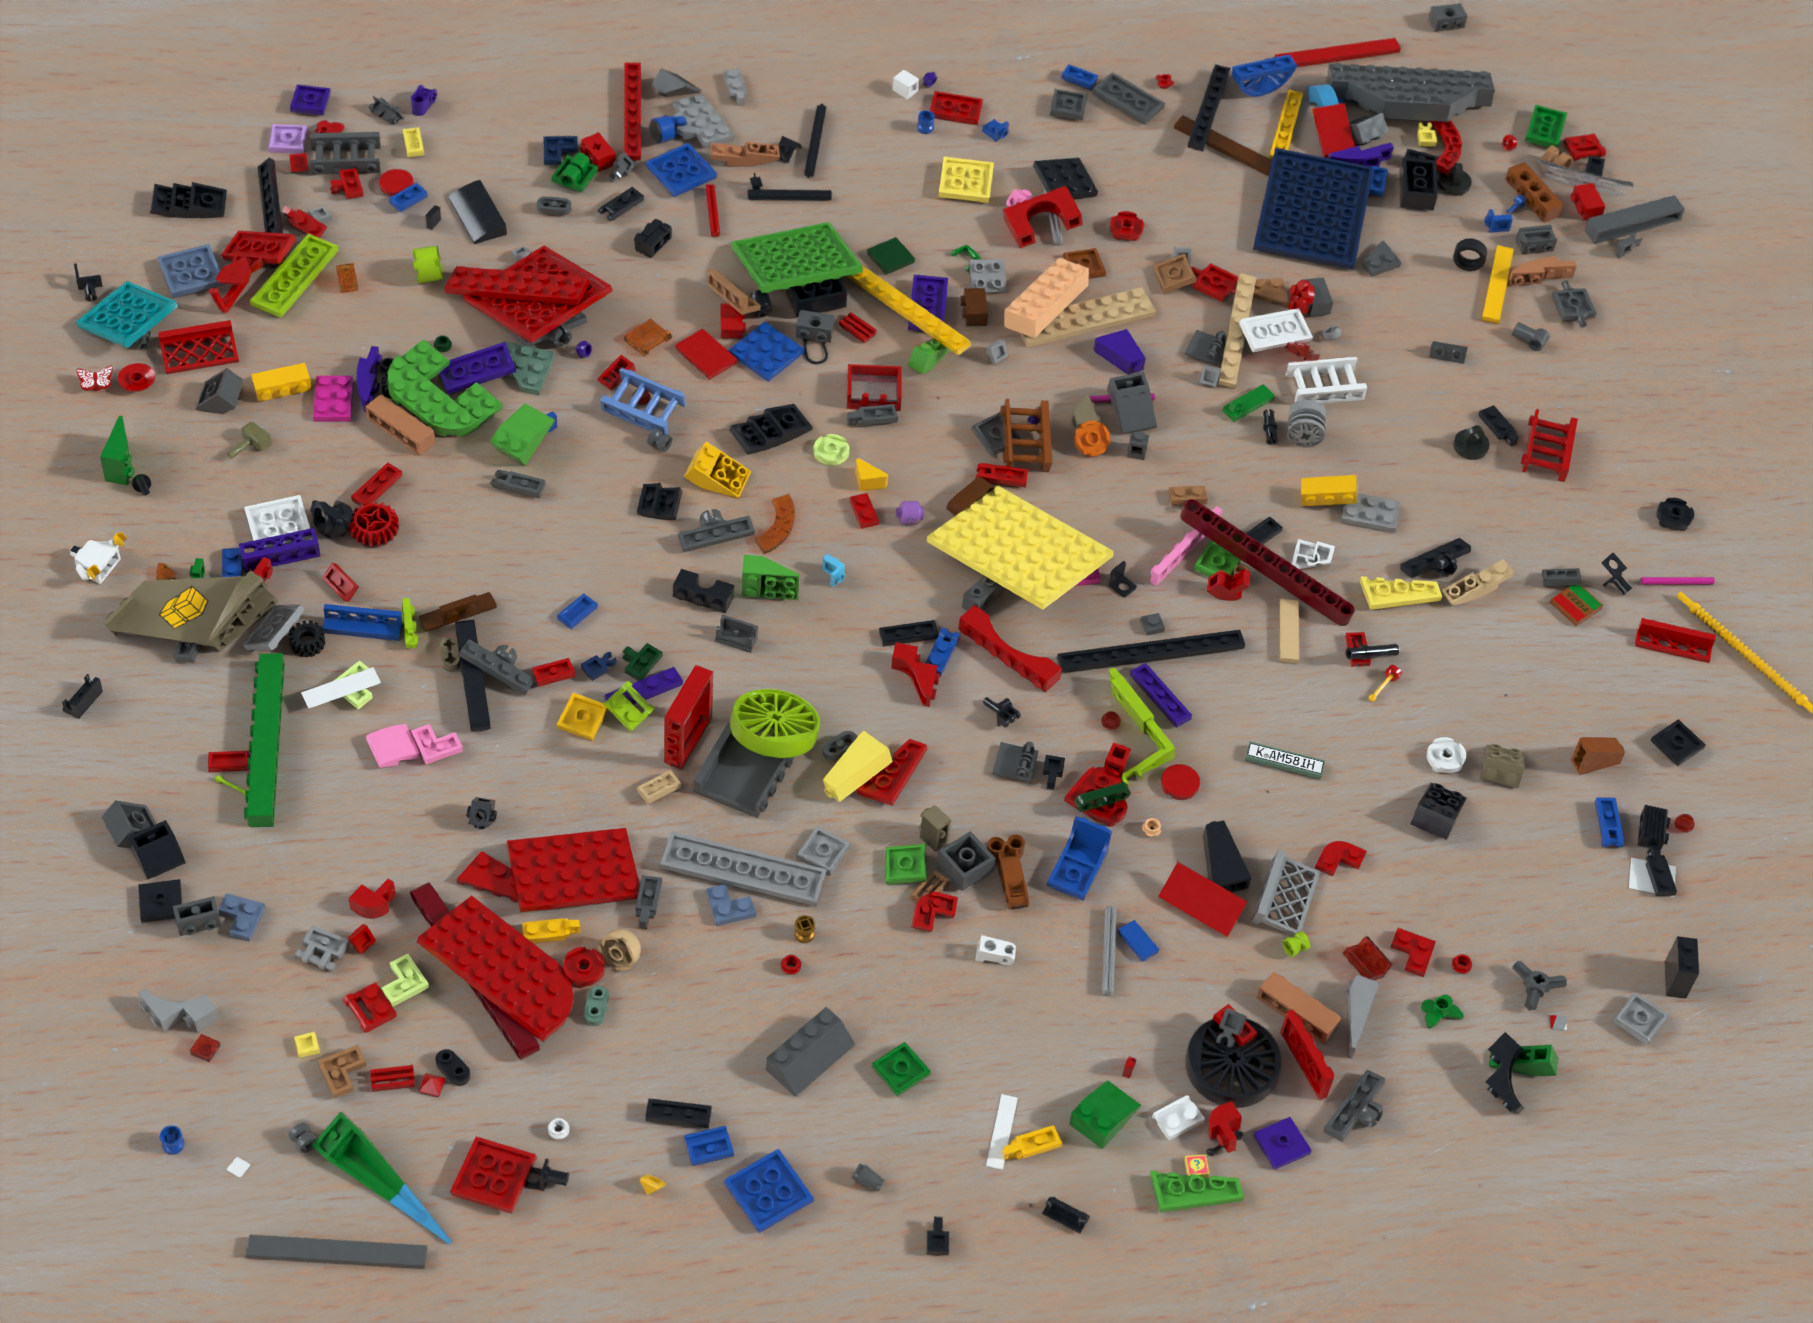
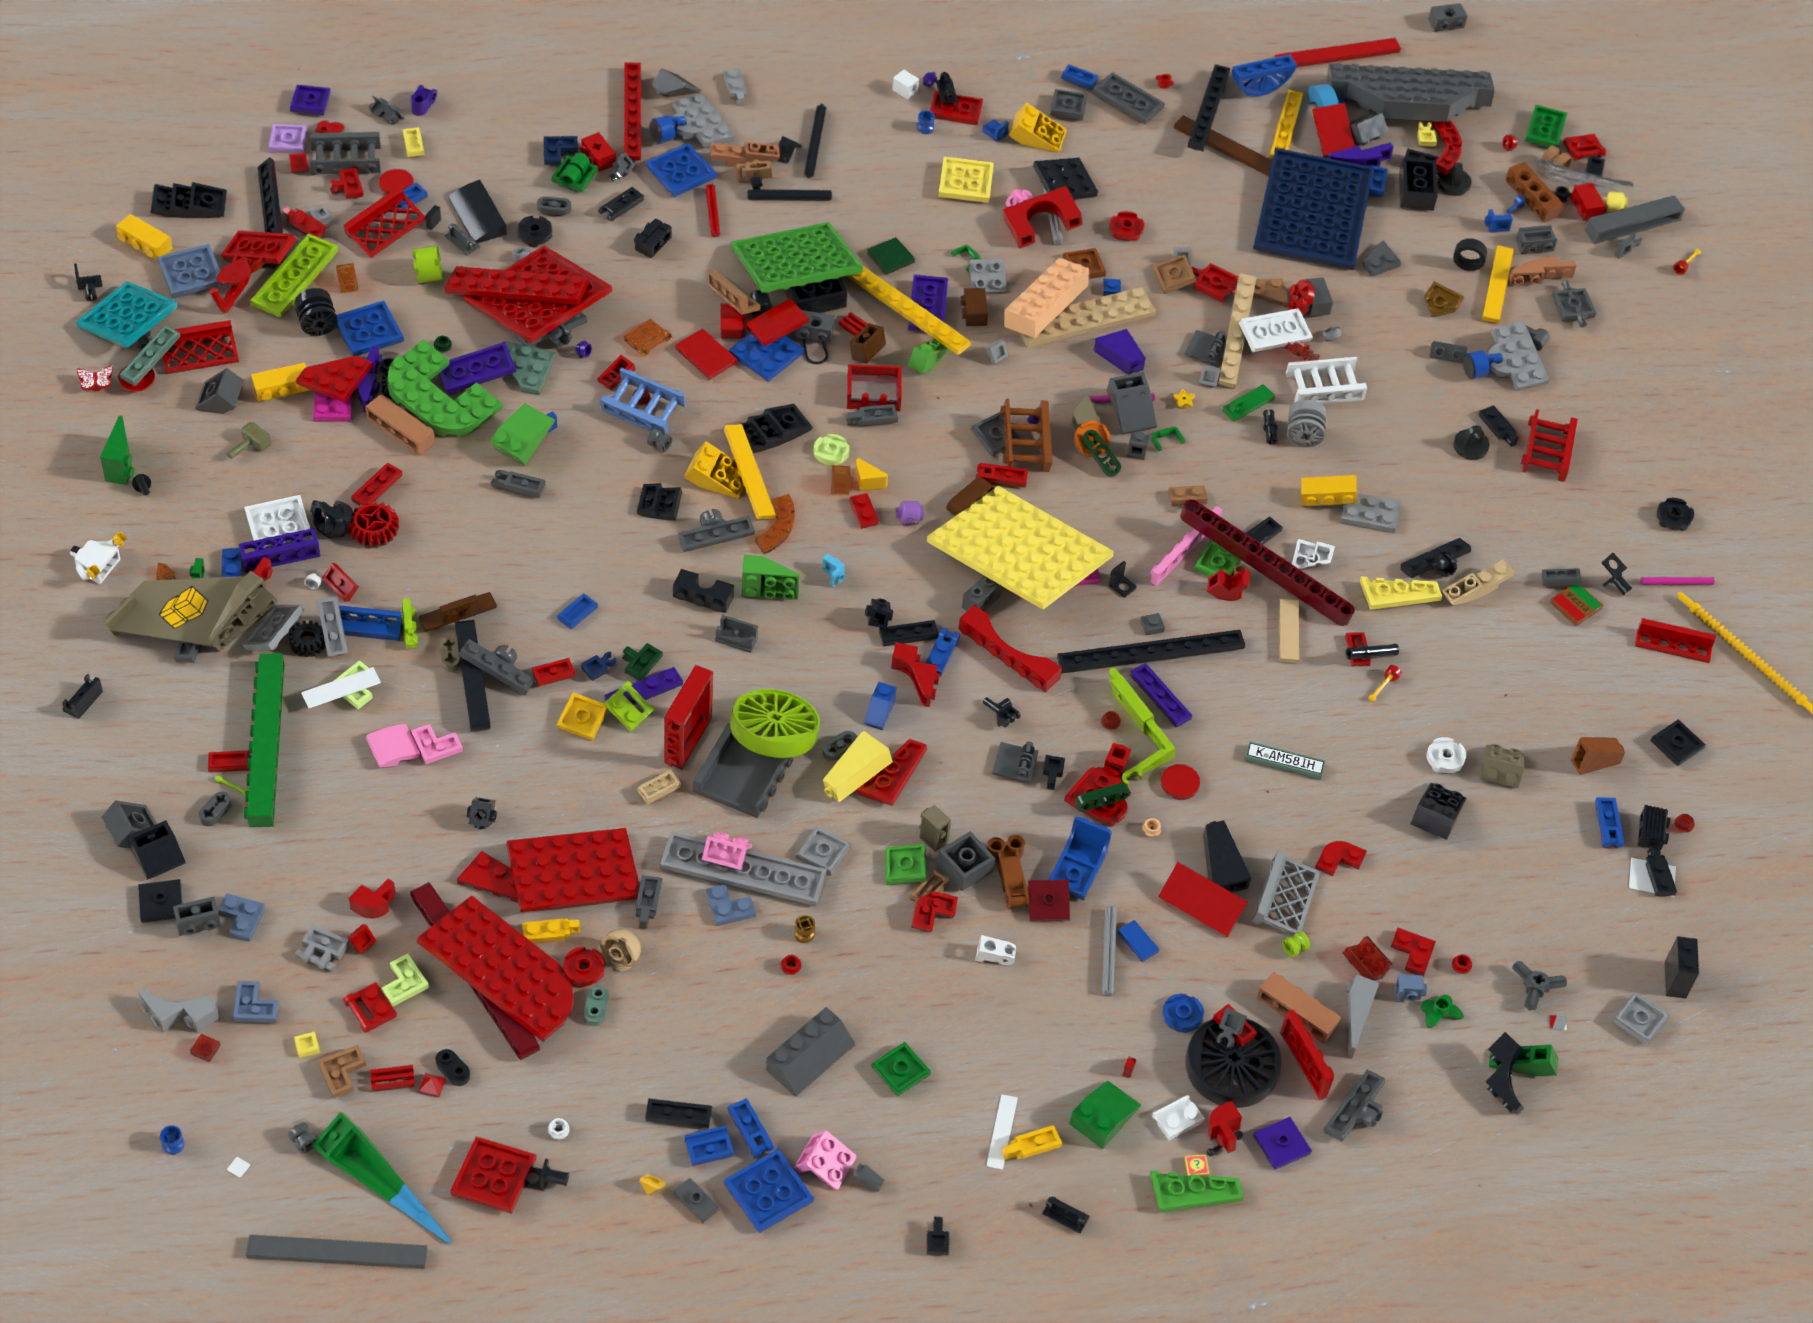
none -> yellow brick [116,214,173,261]
none -> sand green tile [120,325,181,386]
none -> dark grey beam [199,792,231,826]
none -> sand blue plate [233,981,279,1023]
none -> black wheel [294,288,338,336]
none -> red plate [296,356,372,403]
none -> white hinge [304,573,321,590]
none -> light grey plate [317,596,348,657]
none -> blue plate [337,300,404,356]
none -> red fence [344,186,426,259]
none -> dark grey hinge [445,223,480,255]
none -> black plate [517,216,552,248]
none -> dark grey plate [674,1178,719,1223]
none -> bright pink bracket [702,832,752,870]
none -> yellow tile [724,424,776,520]
none -> blue plate [728,1098,774,1158]
none -> medium nougat piece [735,160,772,182]
none -> red tile [745,298,809,347]
none -> bright pink bracket [793,1130,856,1190]
none -> clear orange brick [831,465,854,495]
none -> reddish brown brick [849,323,886,364]
none -> blue slope [864,681,897,730]
none -> black brick [865,598,893,629]
none -> black hinge [936,72,958,104]
none -> yellow slope [1008,103,1067,153]
none -> dark red plate [1028,880,1070,922]
none -> dark green beam [1082,430,1121,477]
none -> blue plate [1103,278,1121,296]
none -> green piece [1151,427,1185,451]
none -> blue tile [1162,993,1204,1033]
none -> yellow plate [1172,389,1195,408]
none -> sand blue brick [1395,974,1427,1002]
none -> pearl gold plate [1425,281,1464,317]
none -> light grey plate [1463,321,1550,391]
none -> black plate [1554,186,1571,203]
none -> light yellow head [1603,192,1628,213]
none -> red hinge [1673,249,1701,275]

